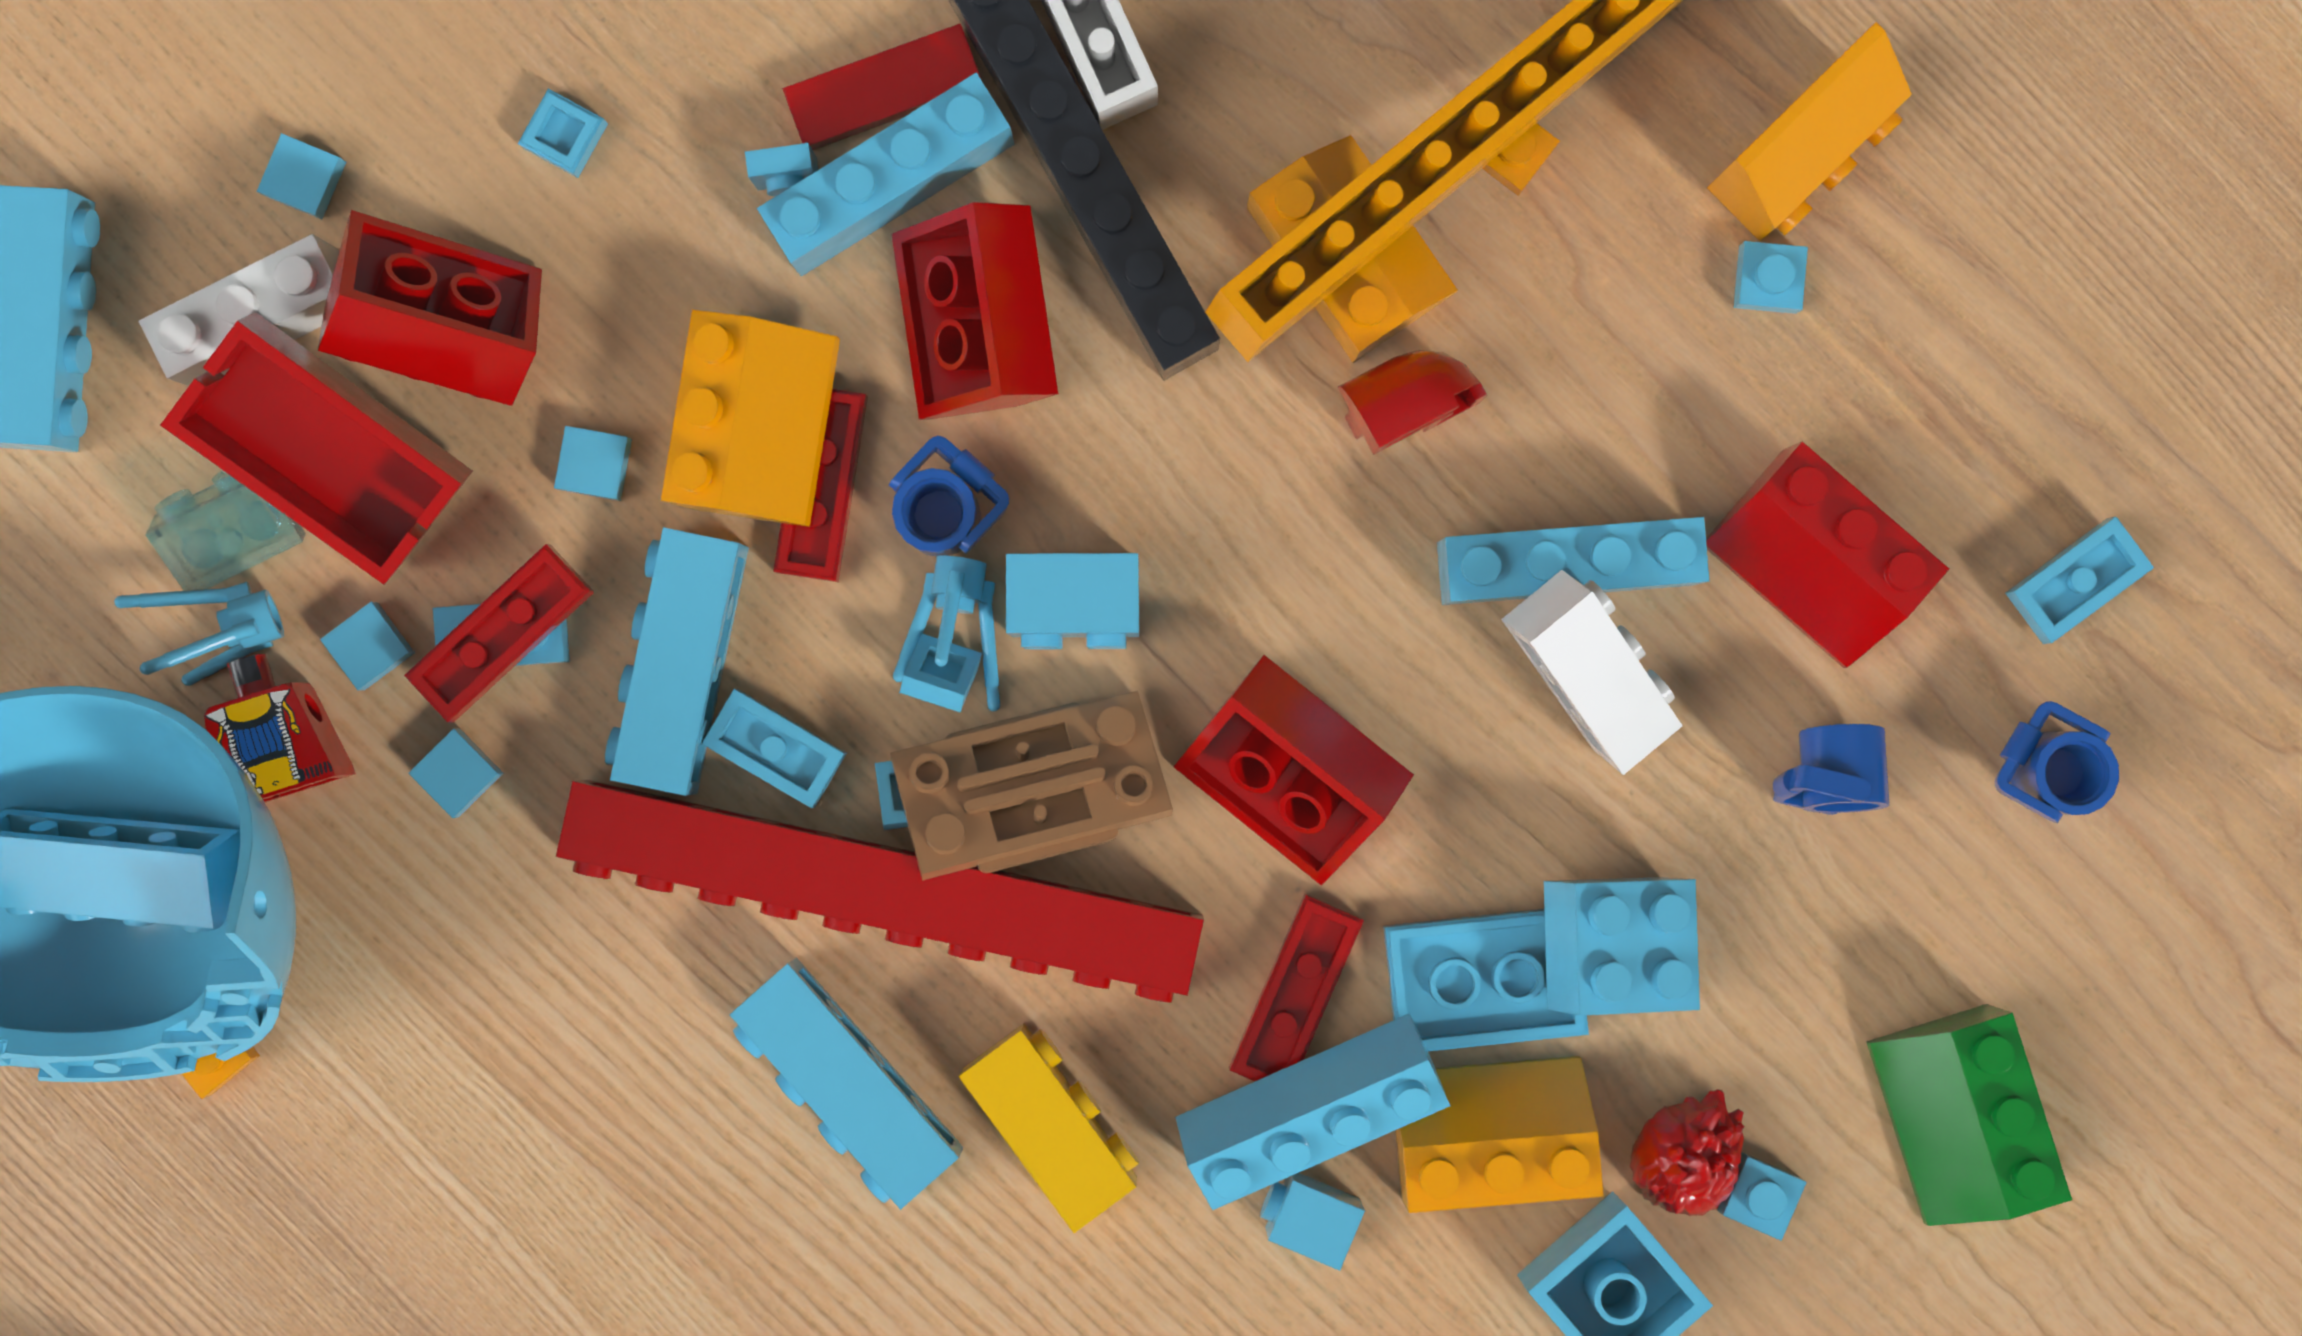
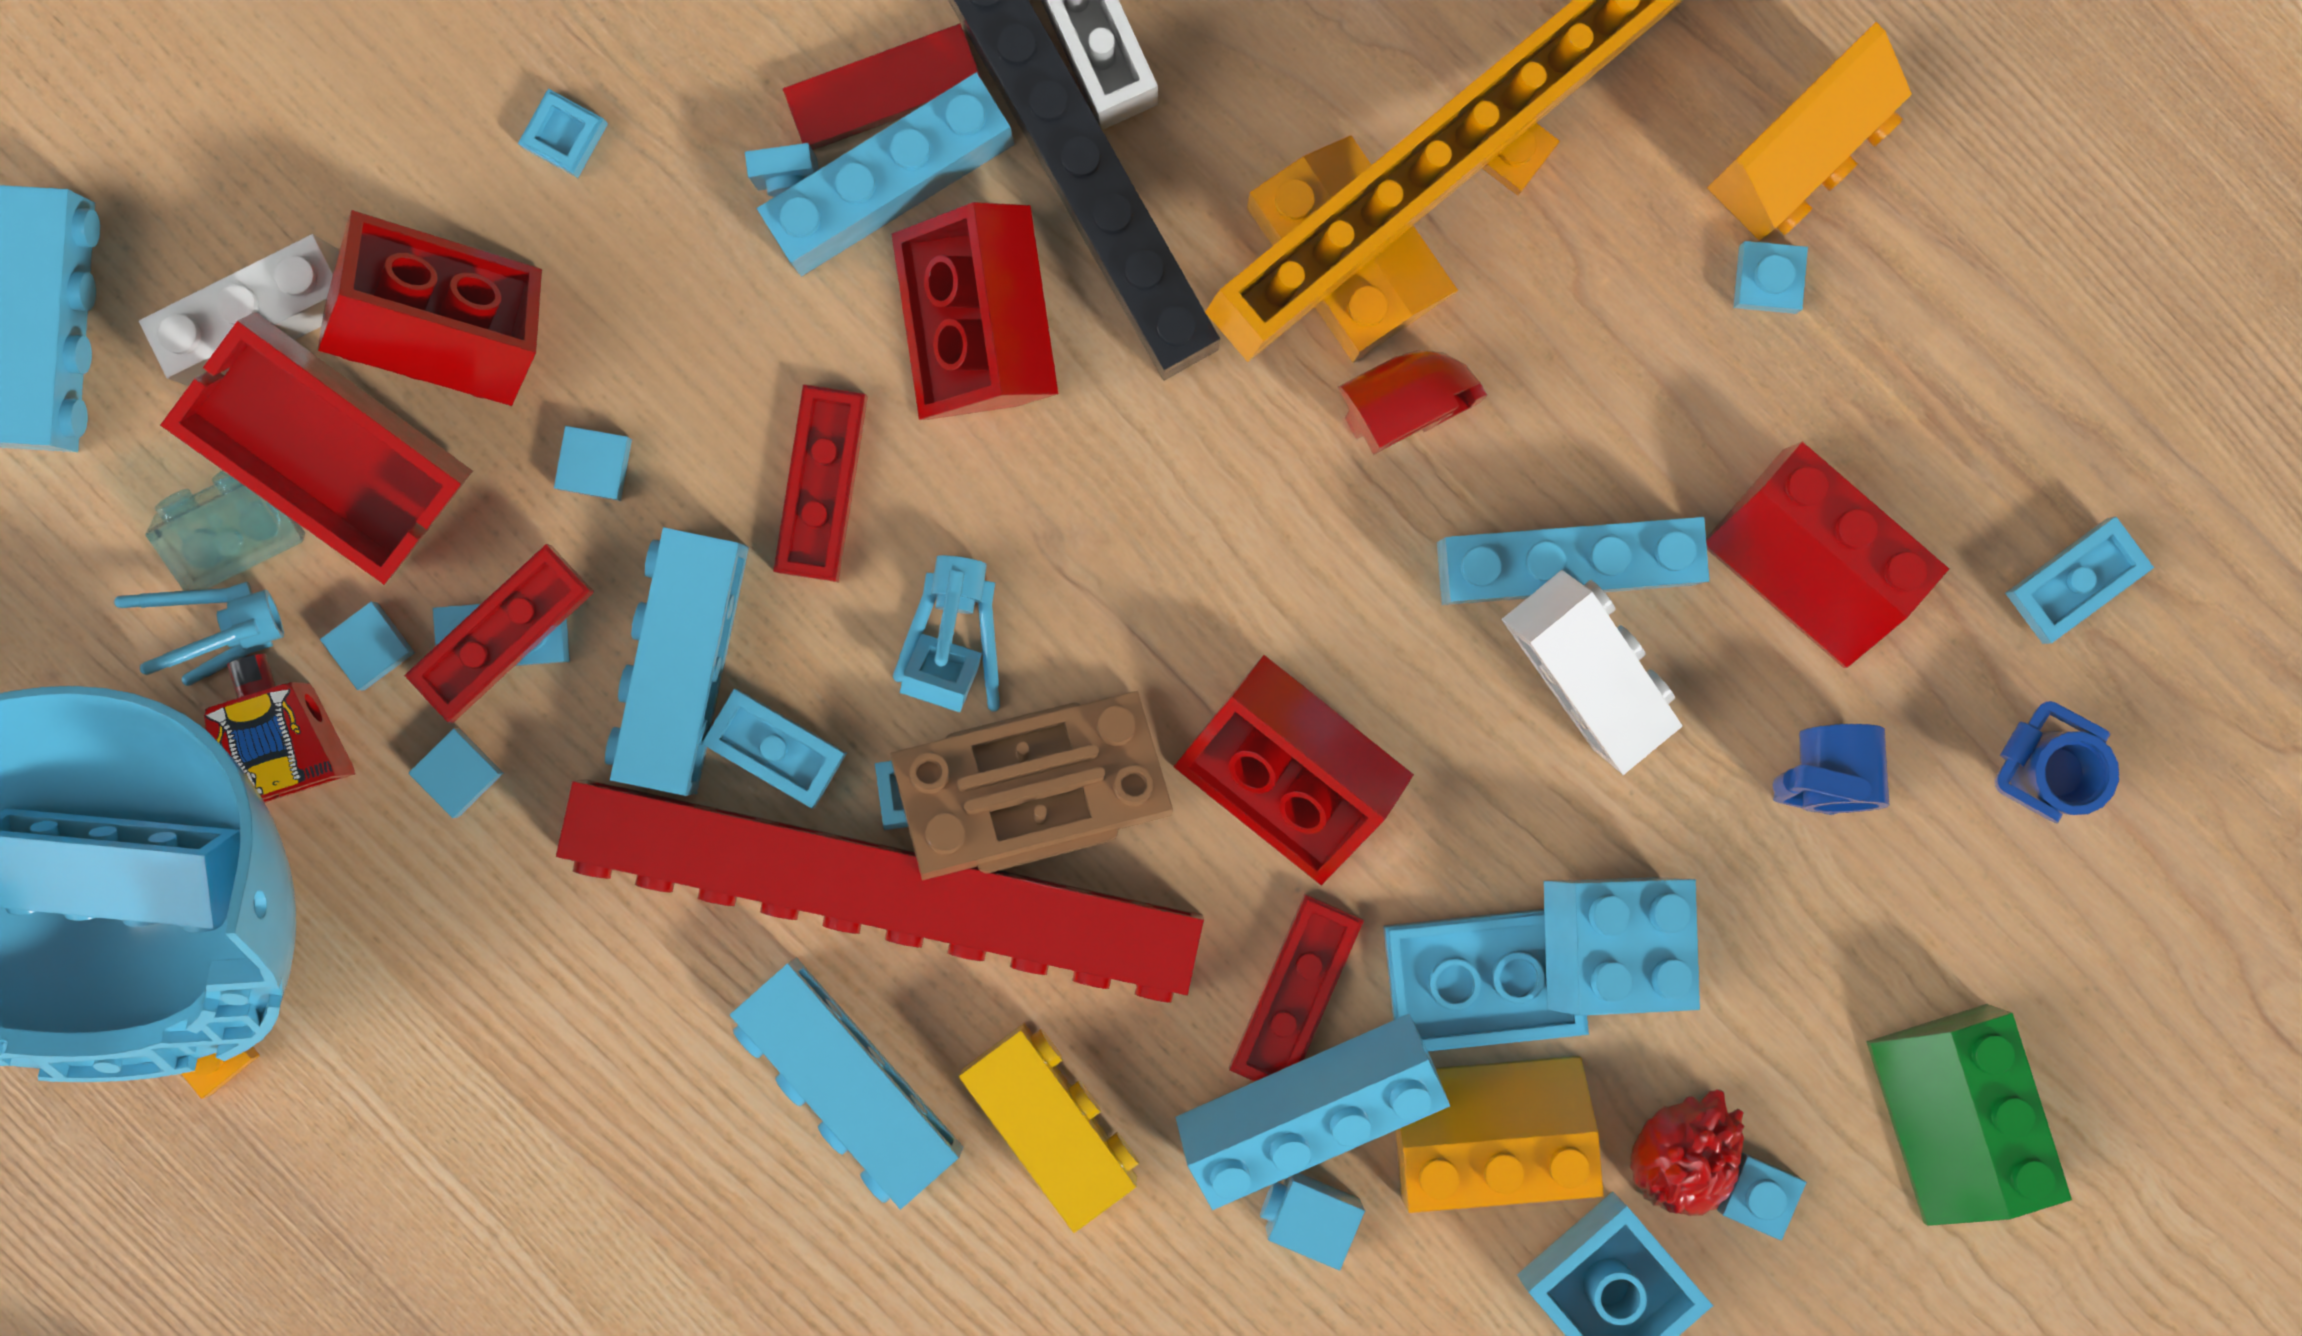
medium azure tile [257,133,346,220] -> none
light orange slope [661,309,840,527] -> none
blue piece [889,436,1010,556] -> none
medium azure brick [1006,553,1139,650] -> none

